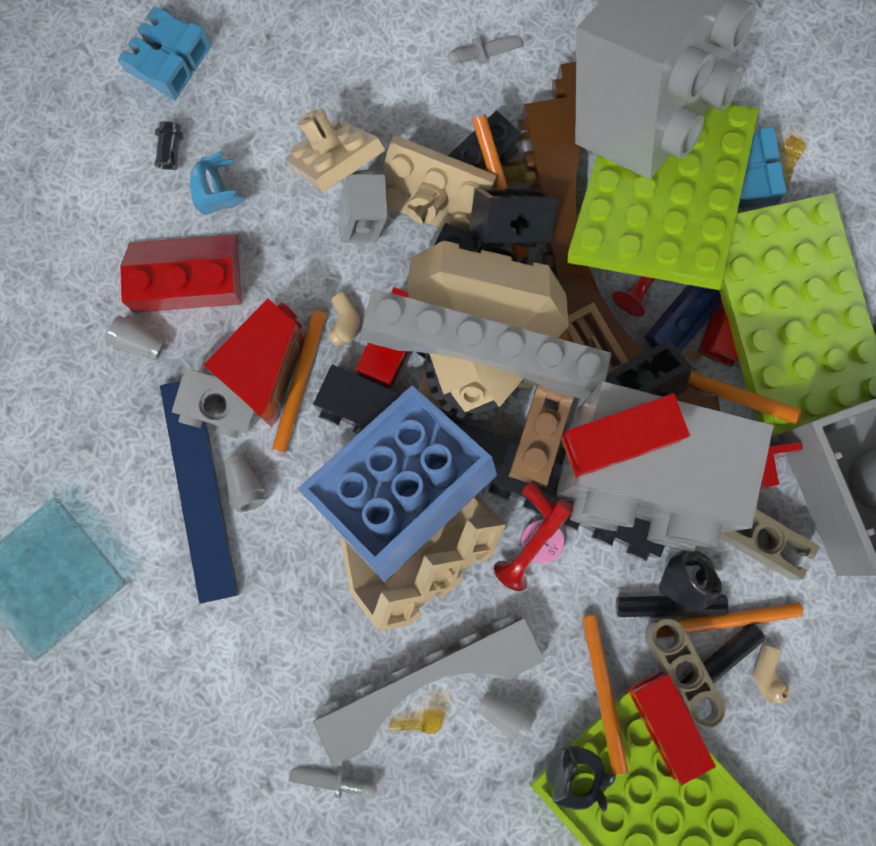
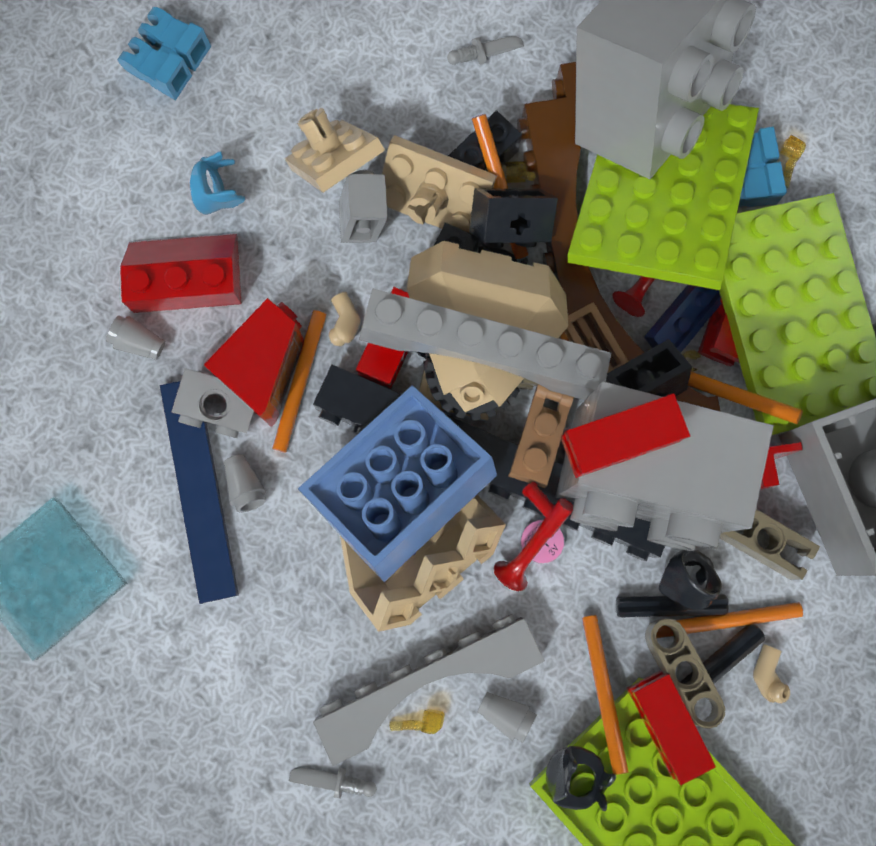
black pin [154,121,184,170] -> none

